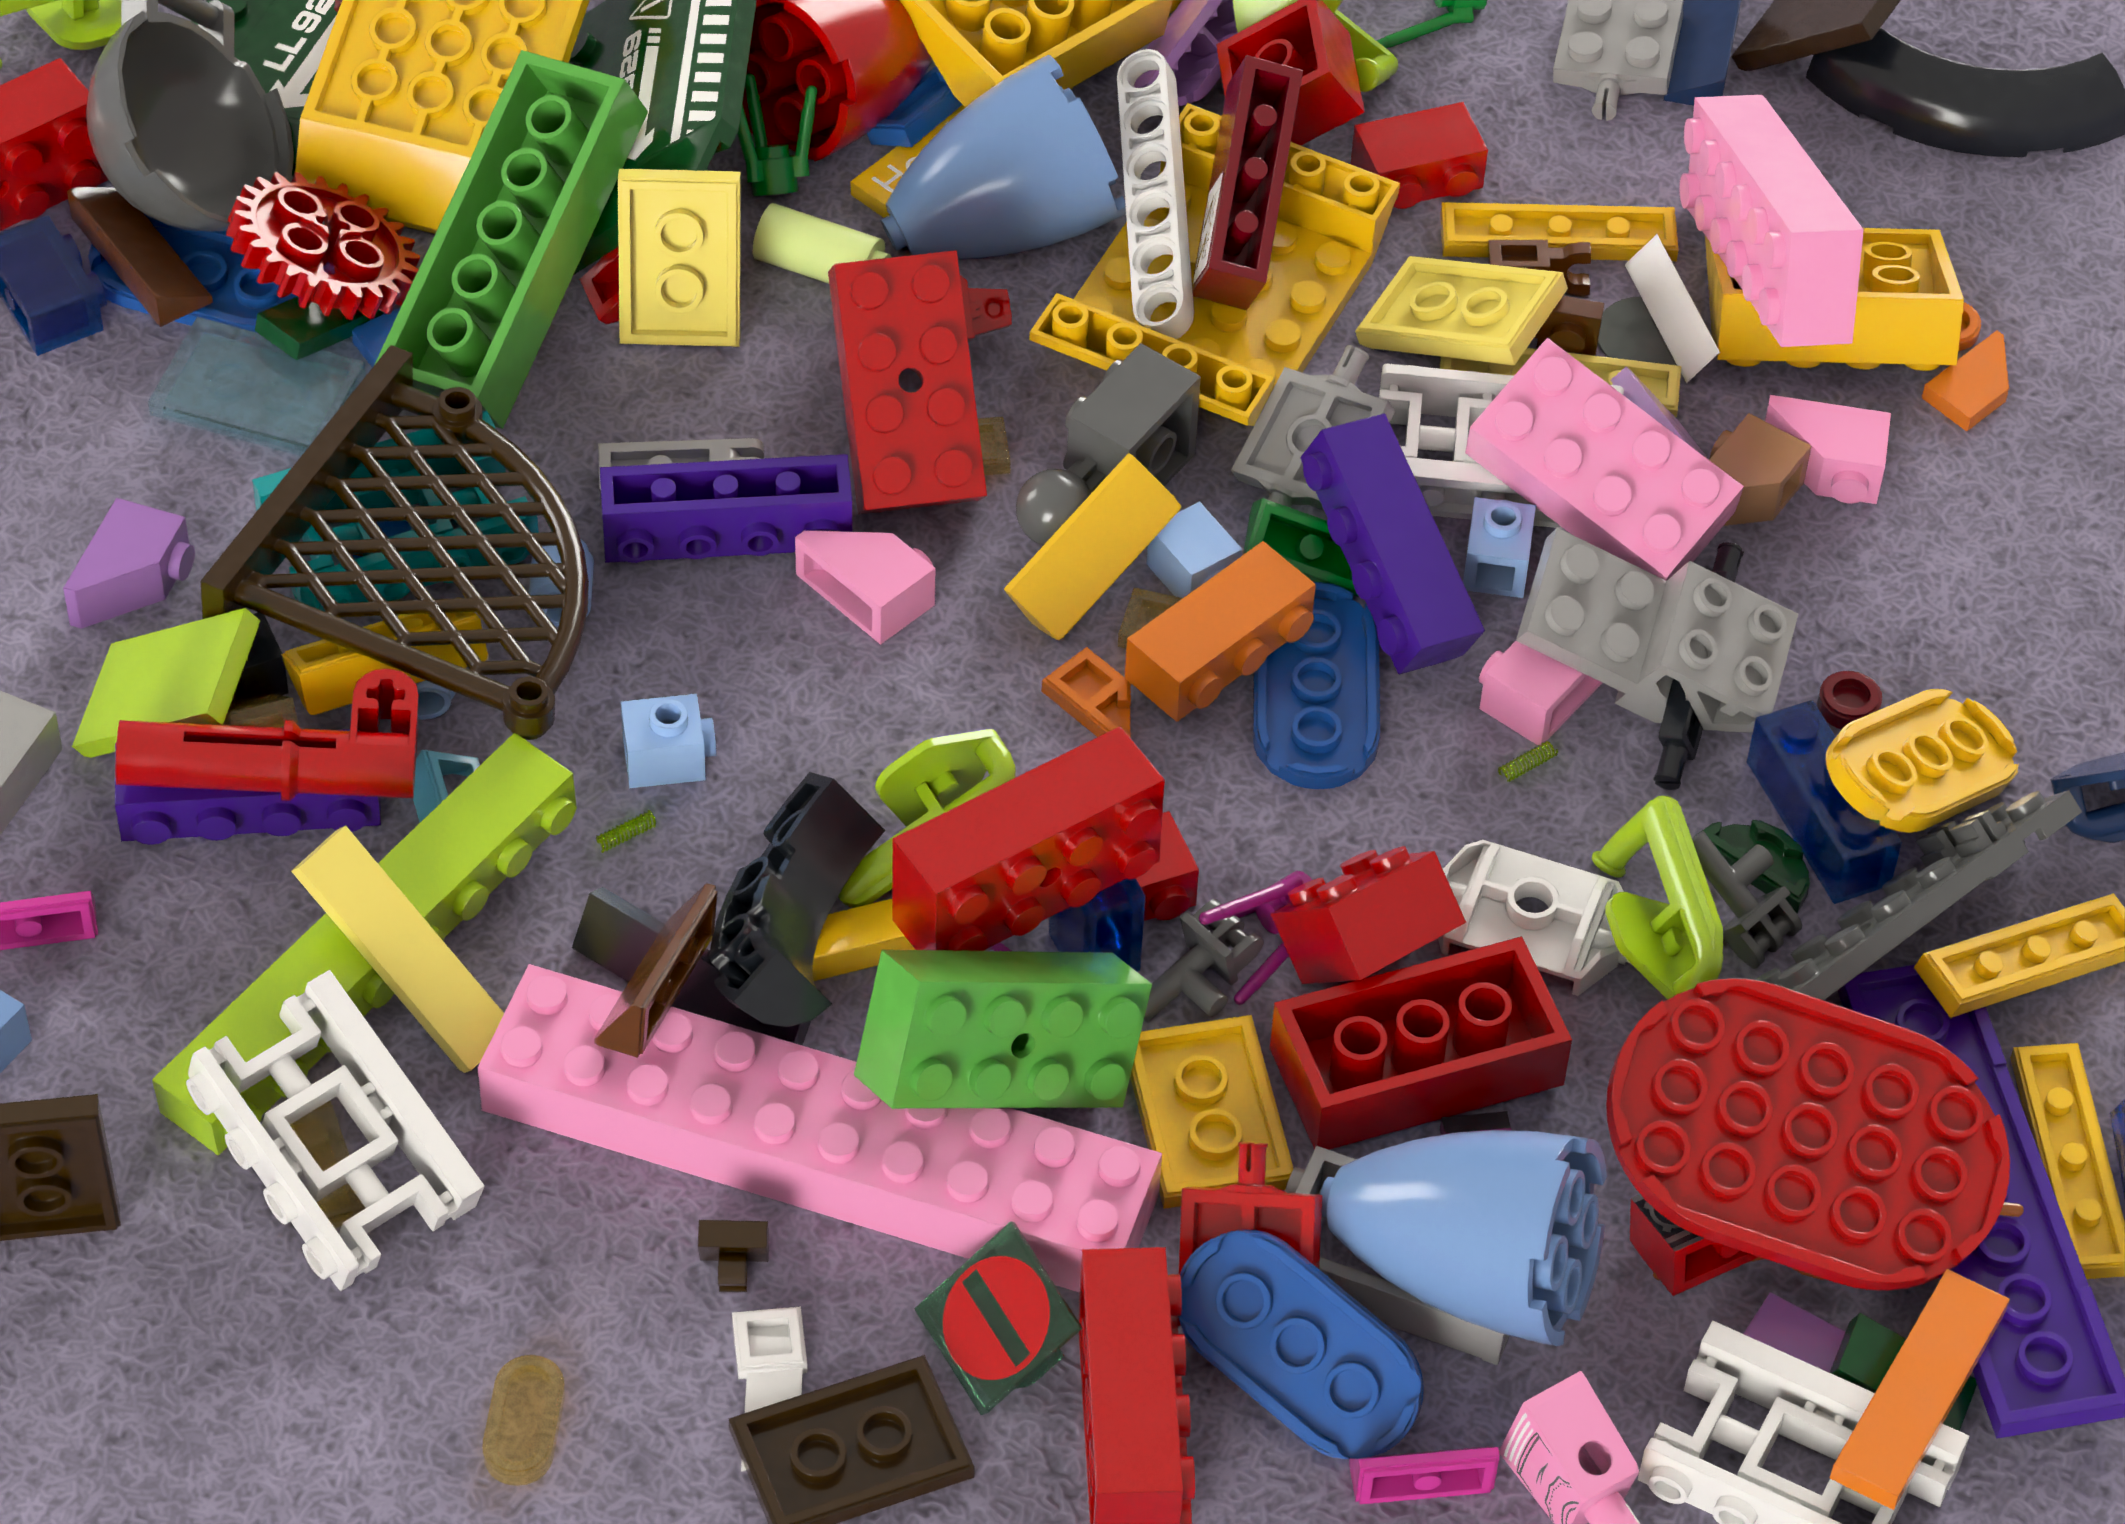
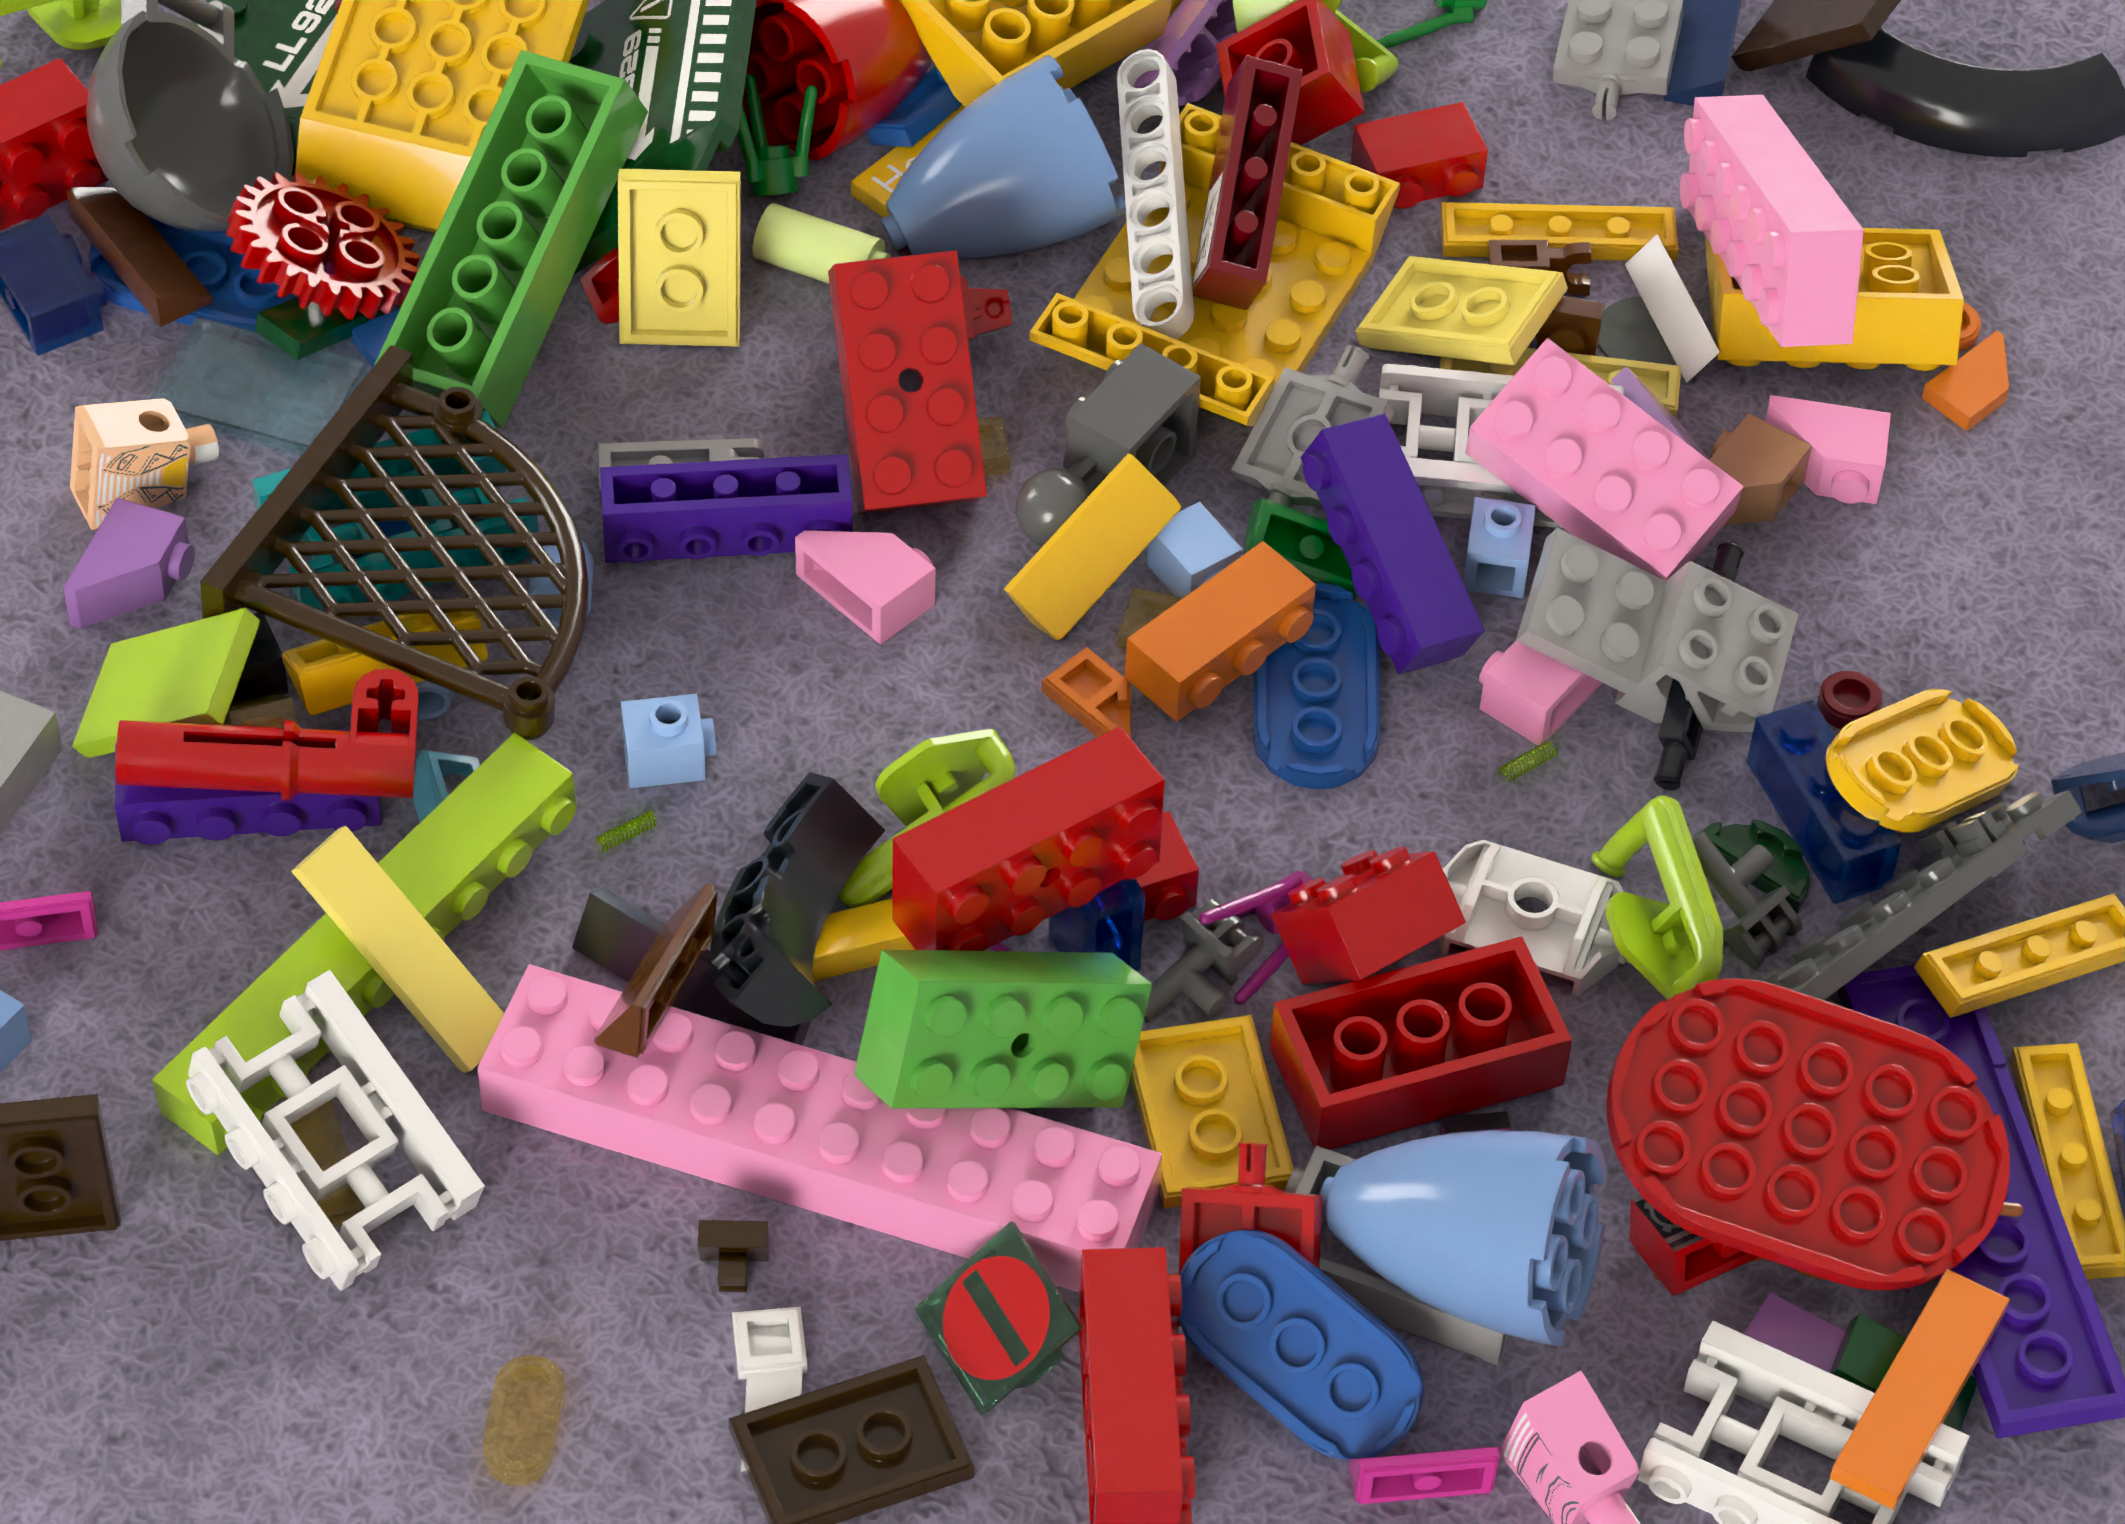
none -> light nougat torso [70,399,219,530]

